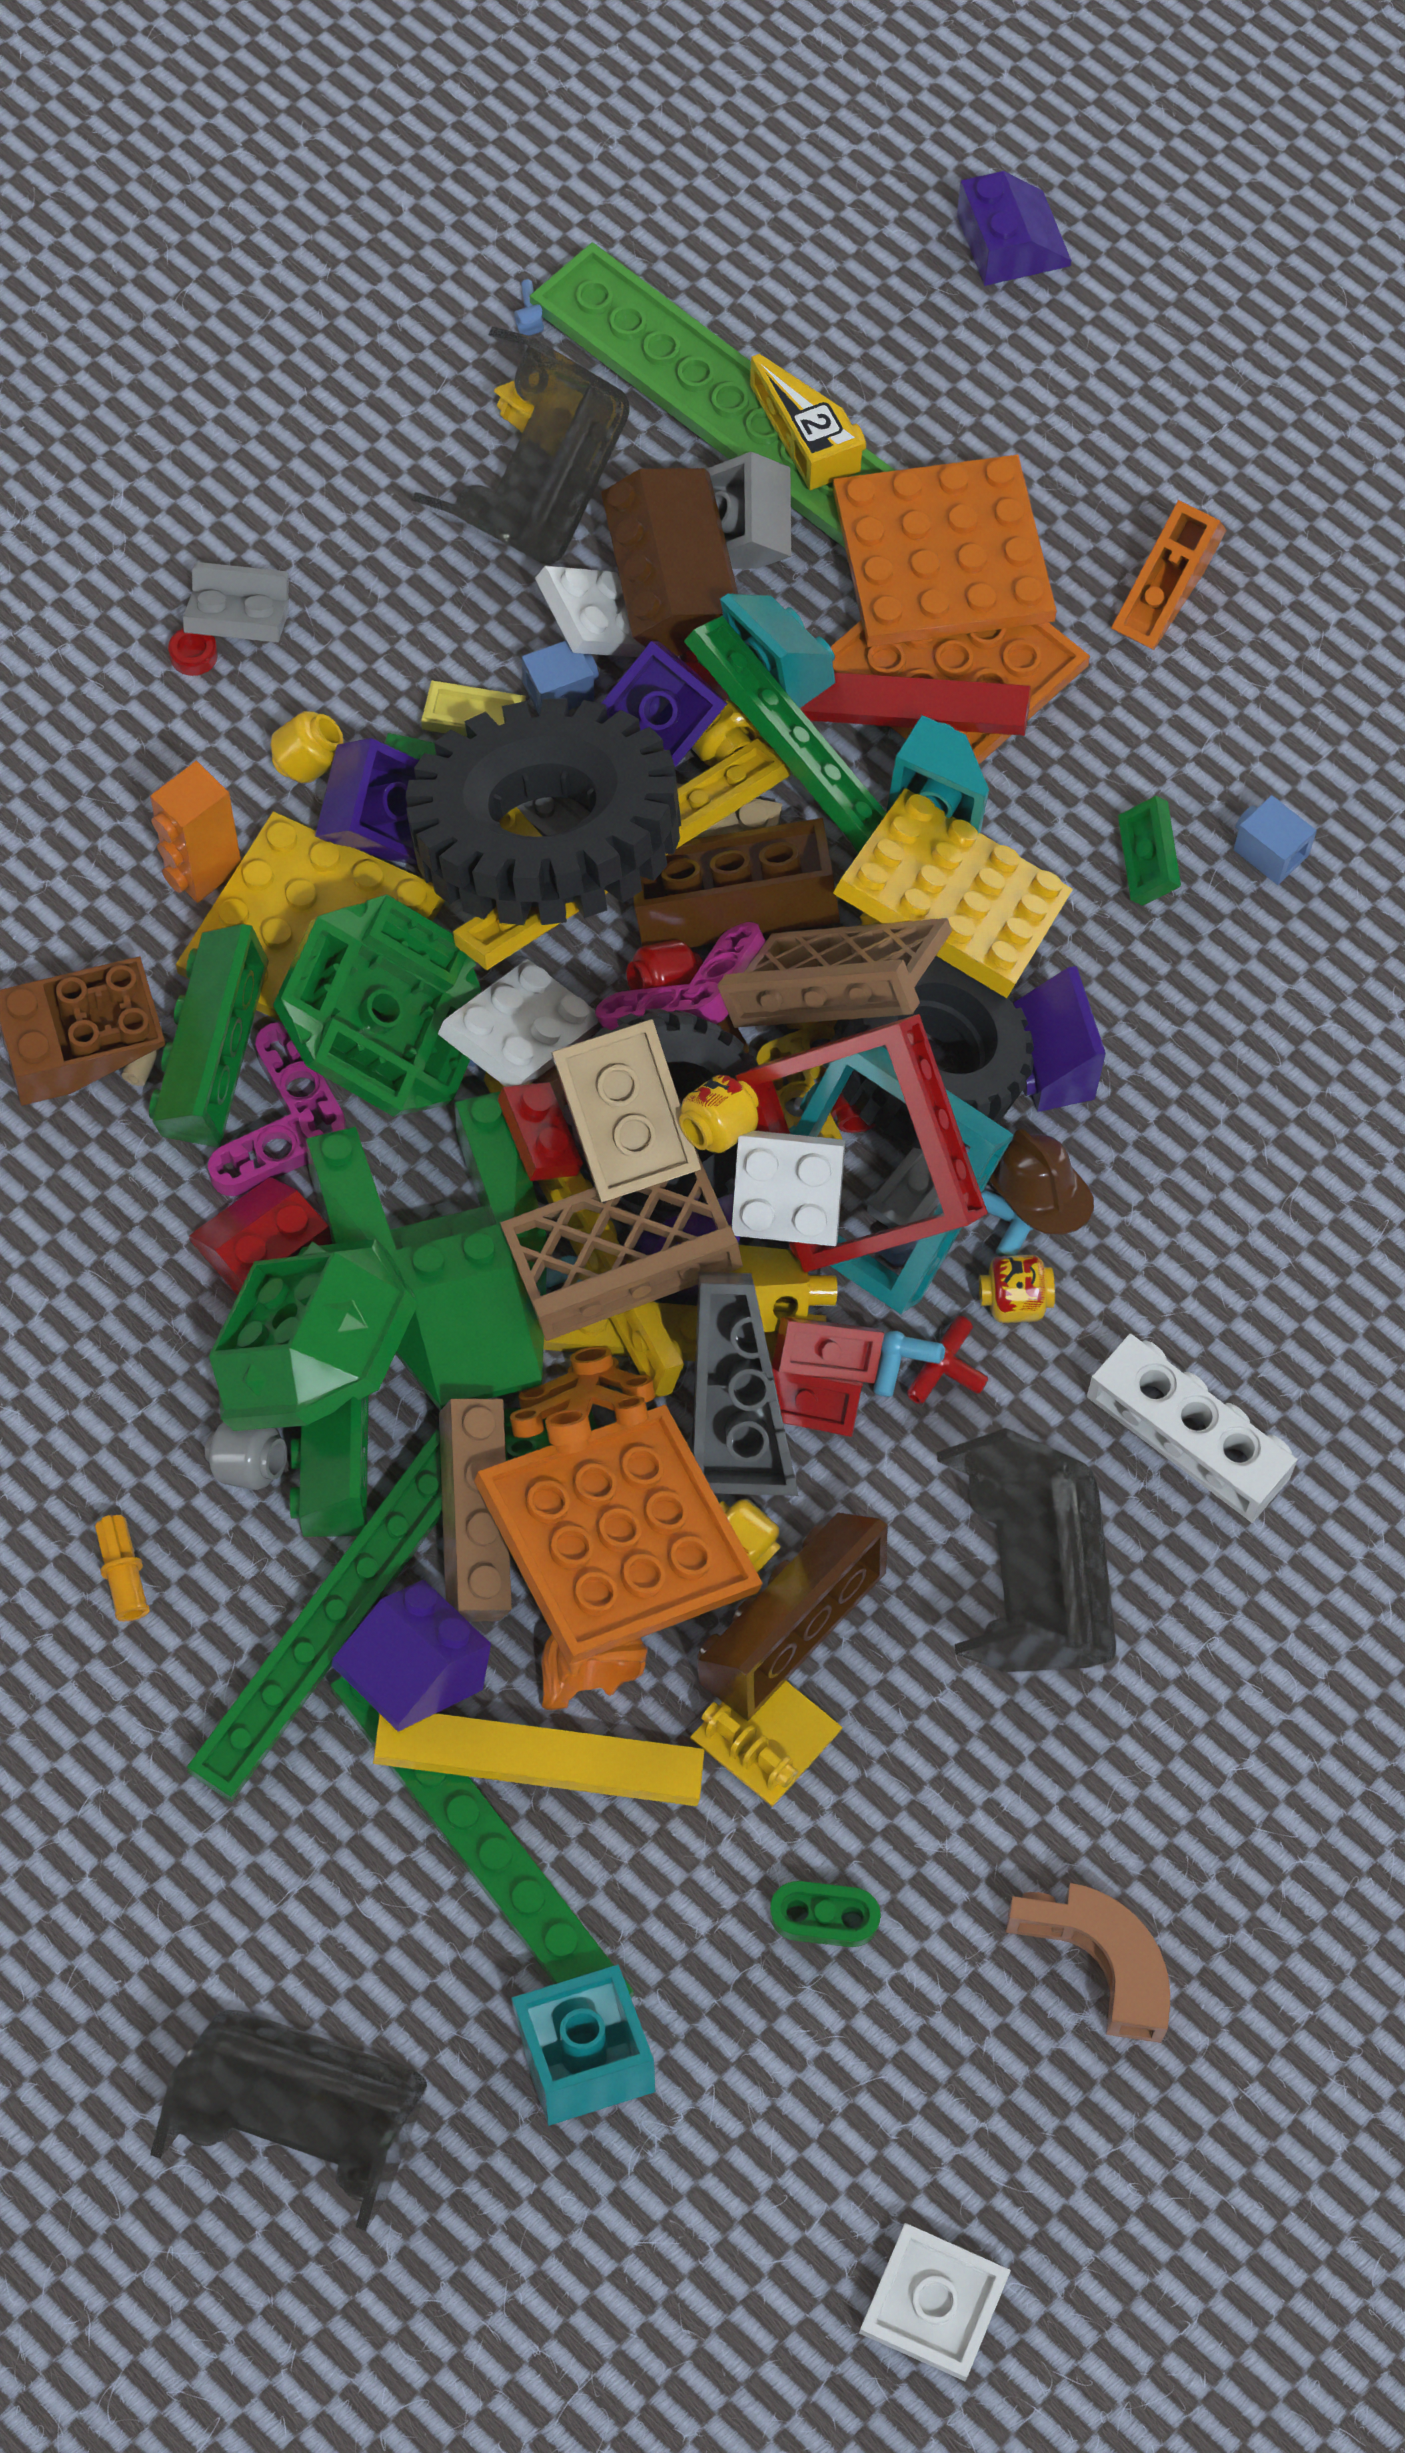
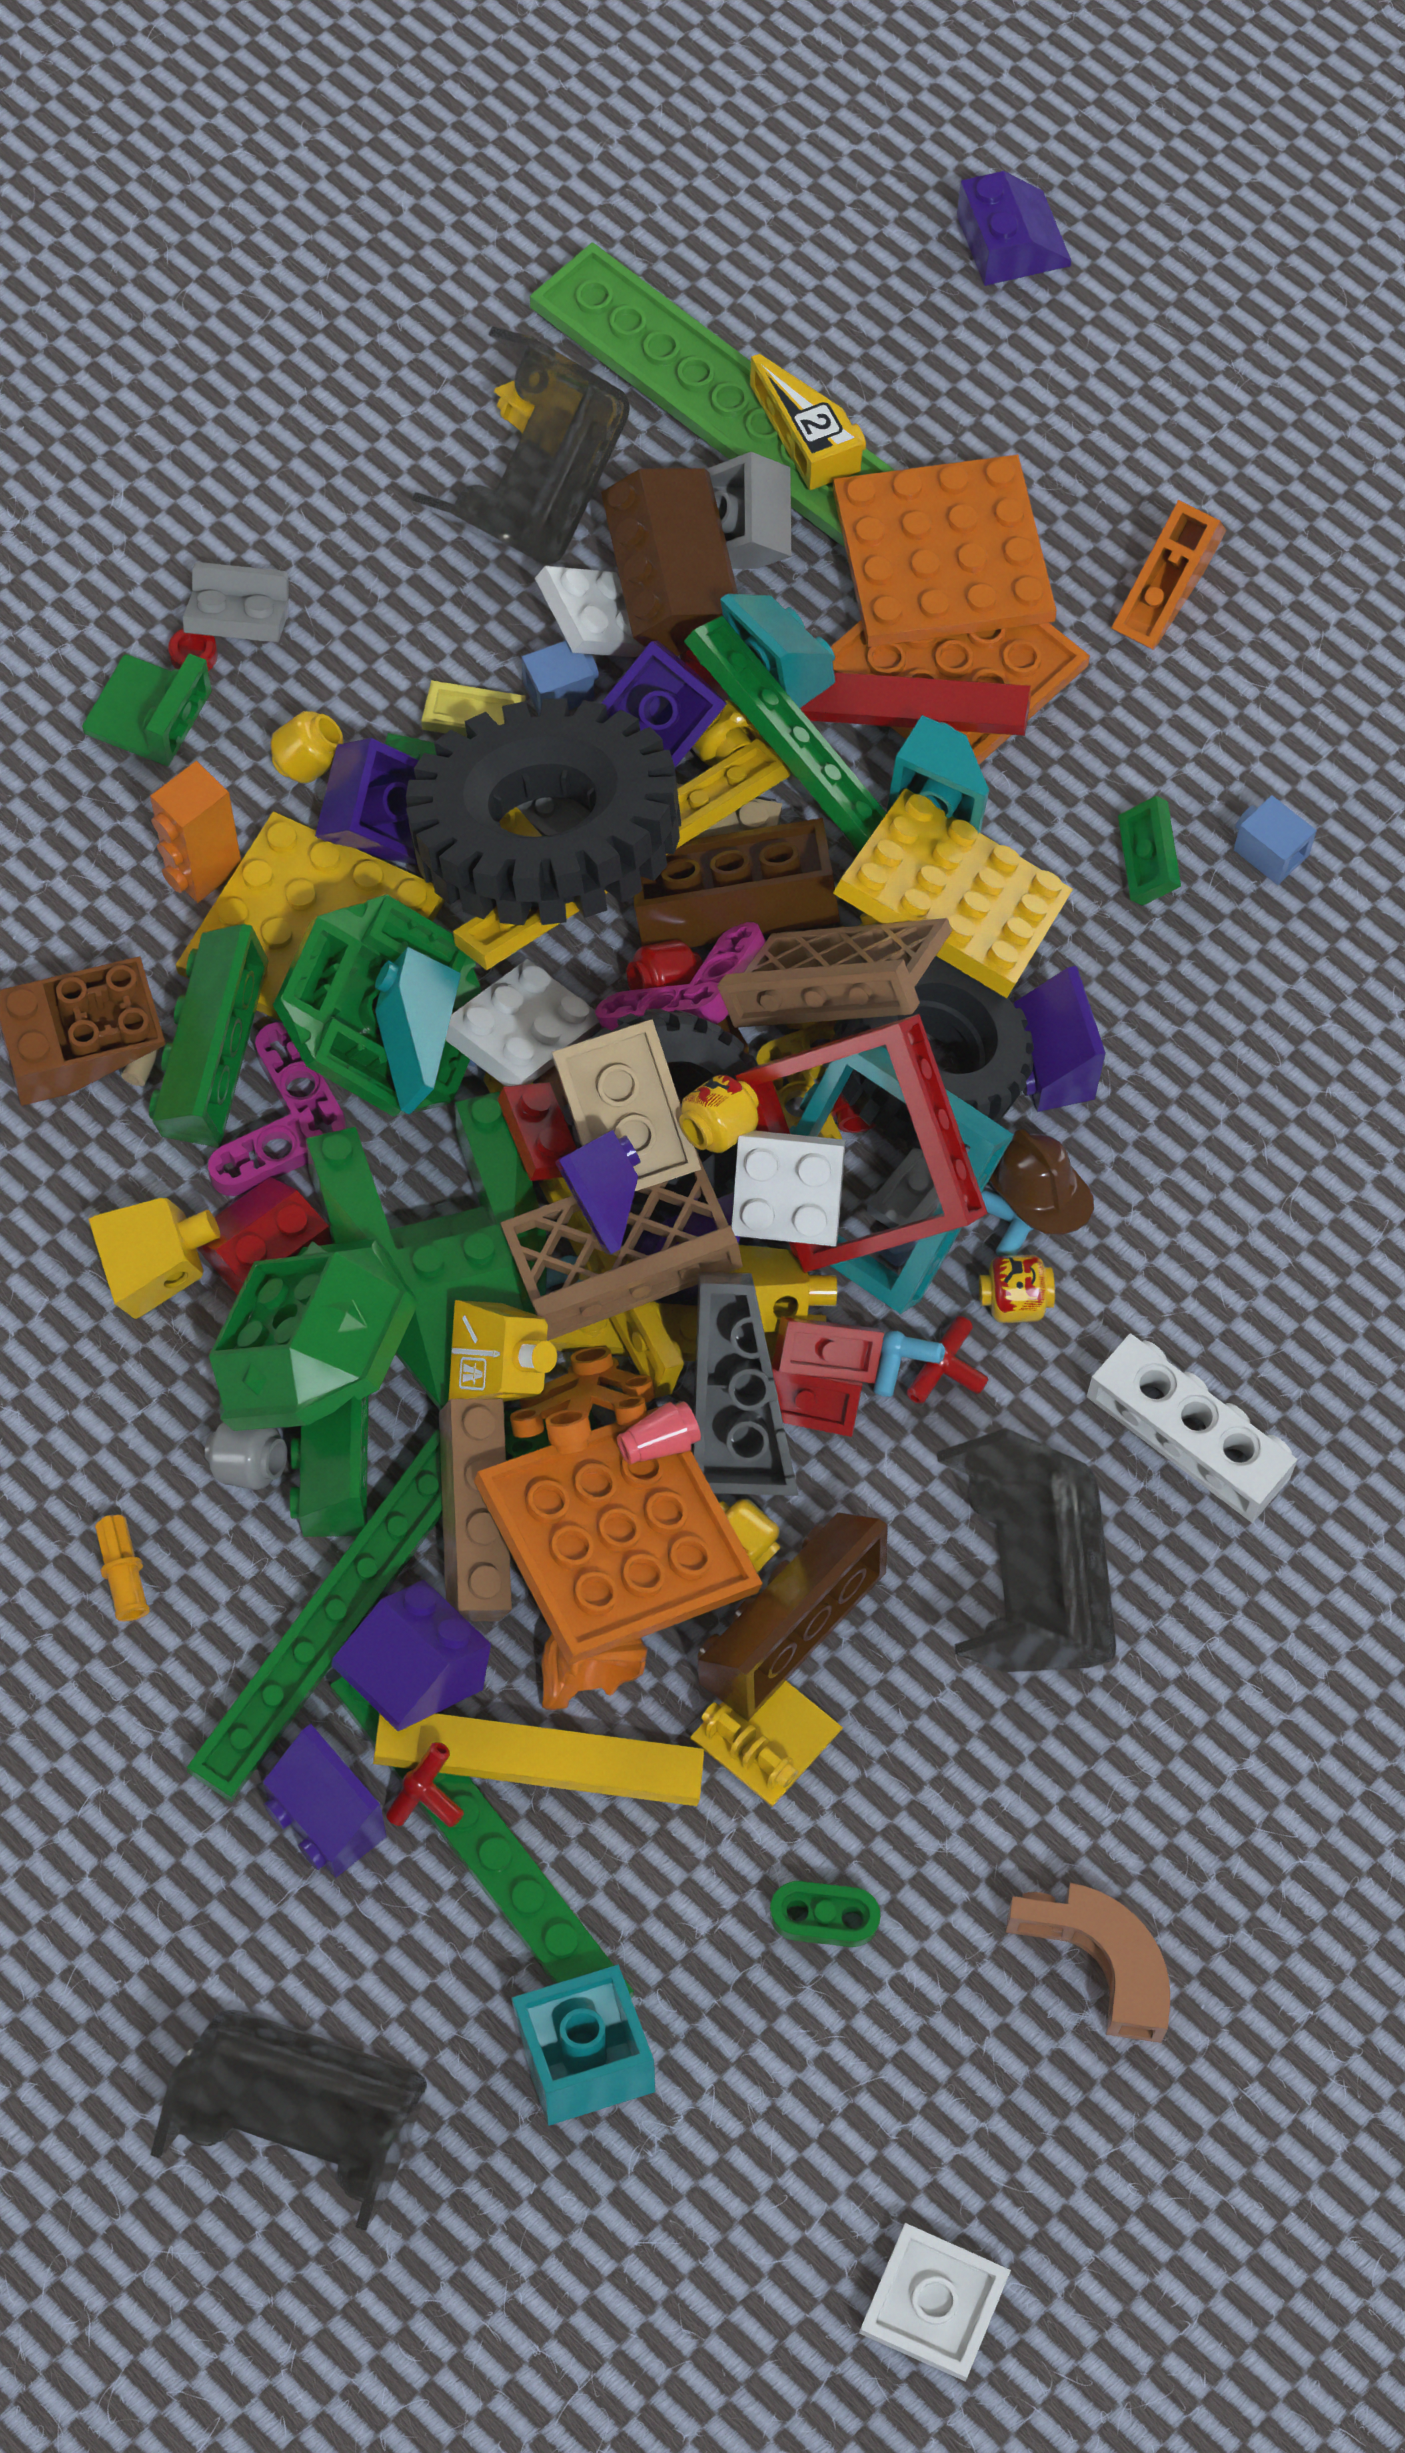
medium blue hand [514,279,544,338] -> none
none -> green bracket [82,653,212,767]
none -> yellow torso [88,1198,220,1319]
none -> dark purple slope [263,1724,387,1878]
none -> teal slope [375,947,461,1115]
none -> red piece [386,1742,464,1827]
none -> yellow torso [449,1300,557,1402]
none -> dark purple slope [555,1130,641,1255]
none -> coral cone [617,1401,701,1465]

